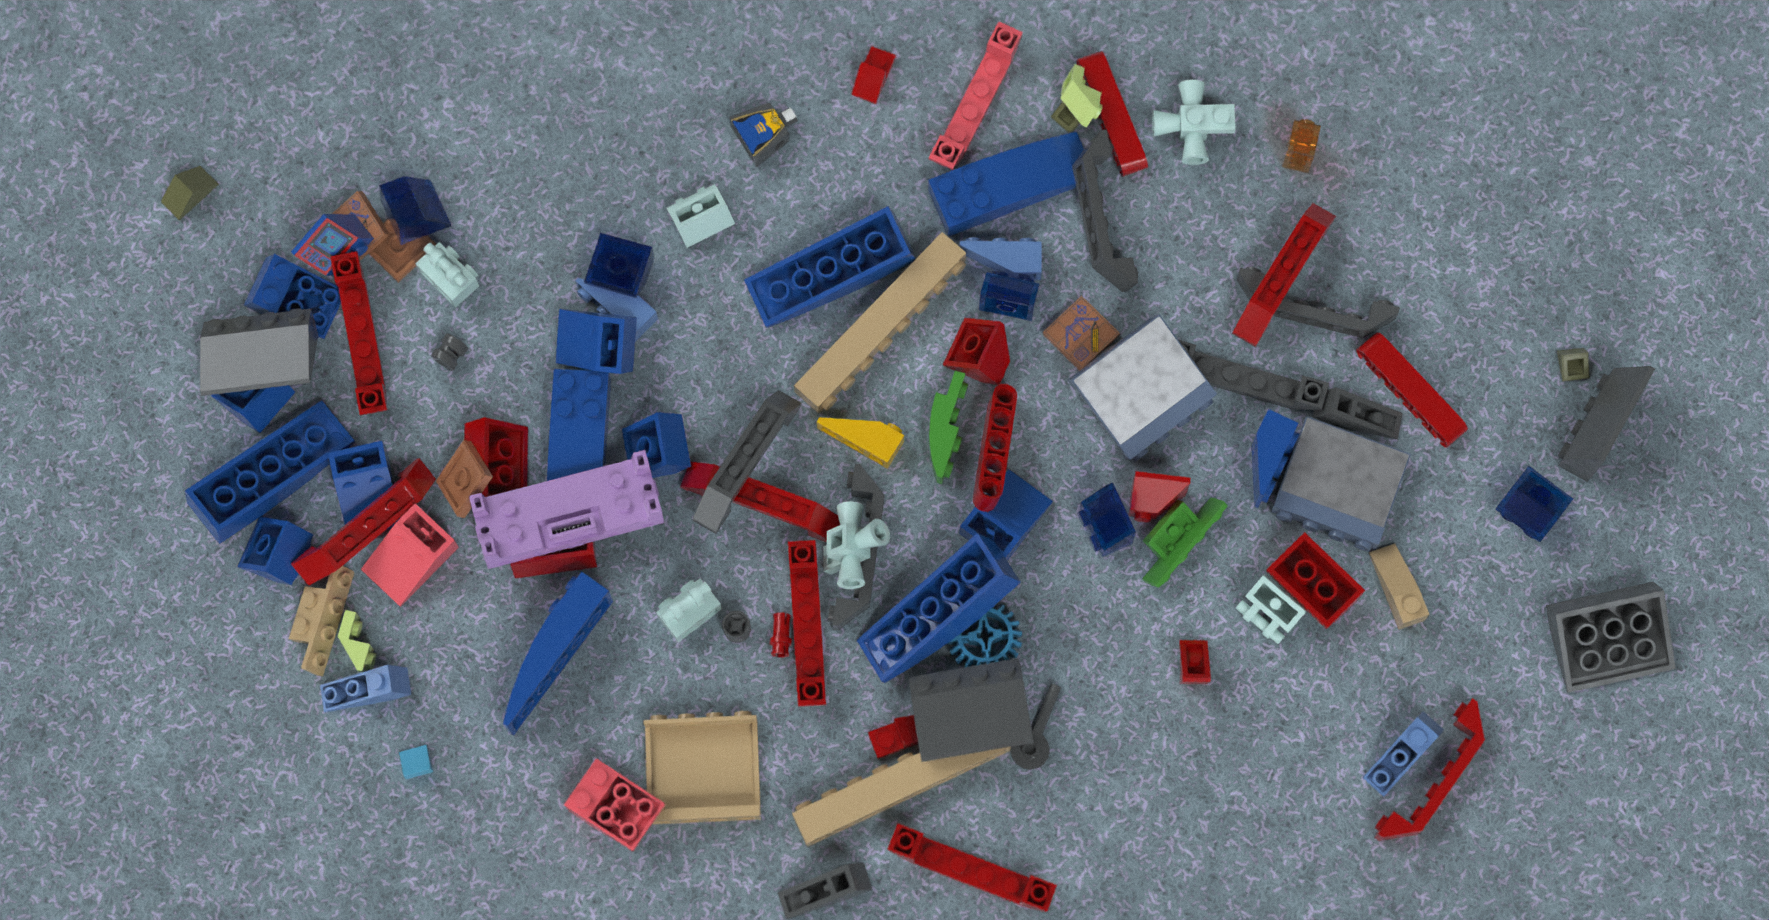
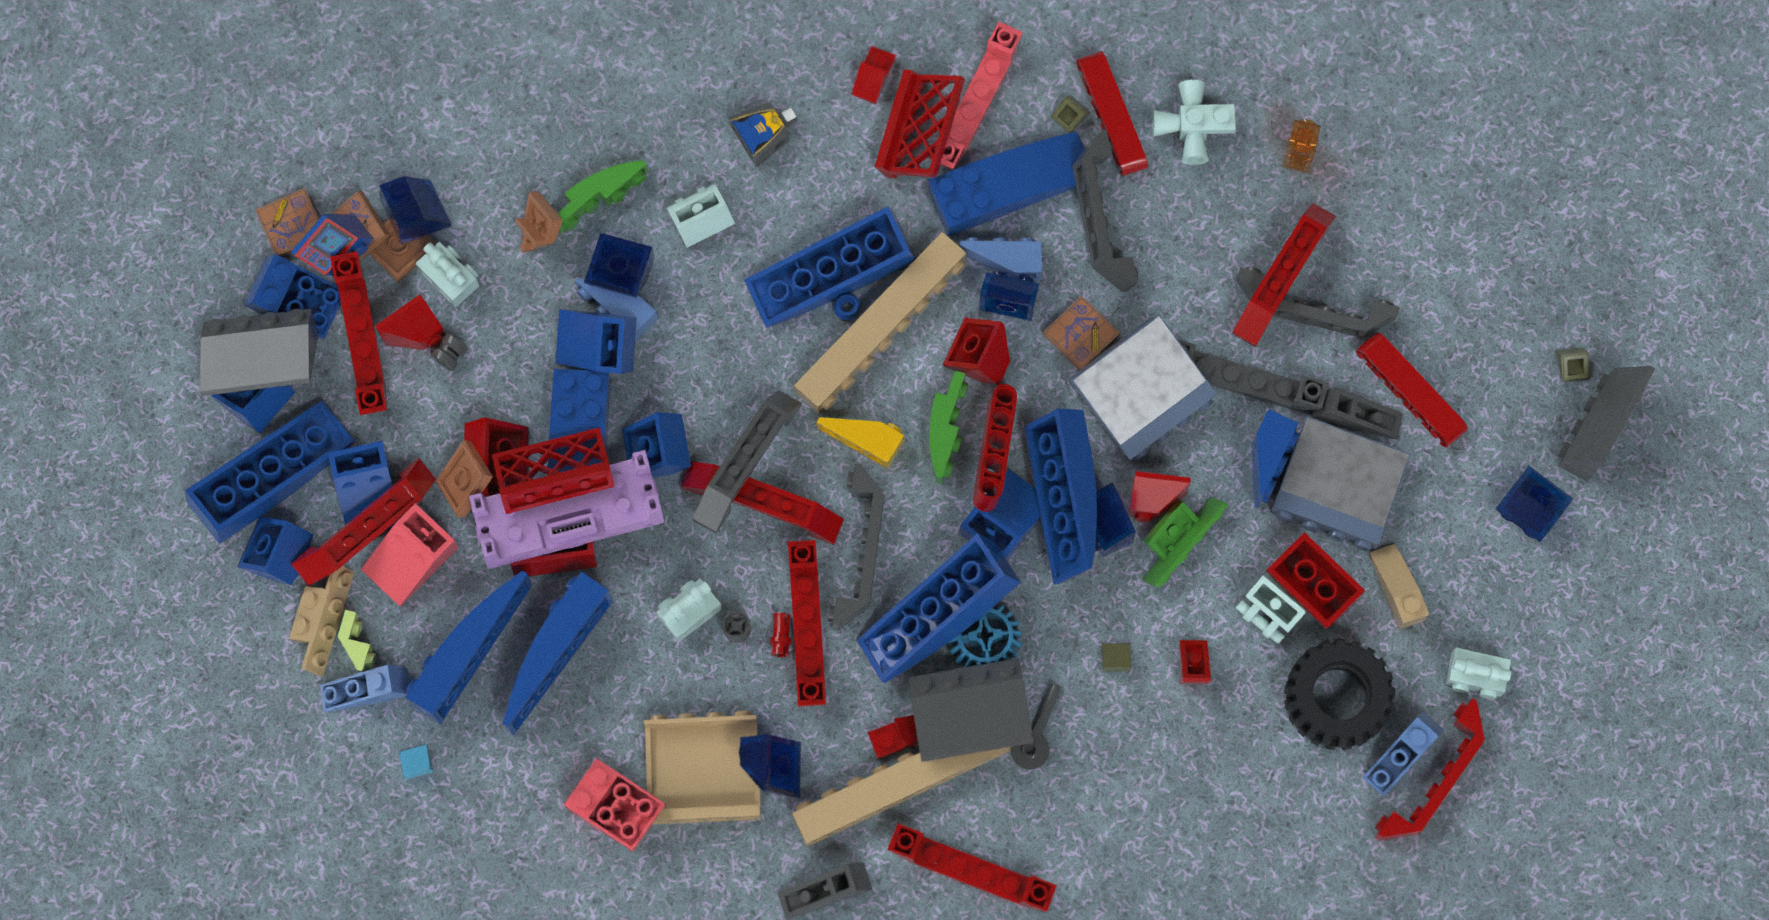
olive slope [161,166,219,221] -> none
light aqua brick [823,501,890,589] -> none
yellowish green slope [1061,64,1102,127] -> none
dark grey slope [1546,581,1676,693] -> none
none -> nougat tile [255,188,319,257]
none -> red slope [375,294,446,350]
none -> blue slope [405,571,533,724]
none -> red fence [492,428,615,514]
none -> nougat slope [515,191,562,253]
none -> bright green slope [557,160,648,234]
none -> clear blue slope [739,734,801,798]
none -> blue plate [834,294,861,321]
none -> red fence [874,70,965,179]
none -> blue slope [1024,408,1097,585]
none -> olive slope [1102,643,1131,672]
none -> black tyre [1284,639,1395,750]
none -> light aqua brick [1445,648,1511,699]

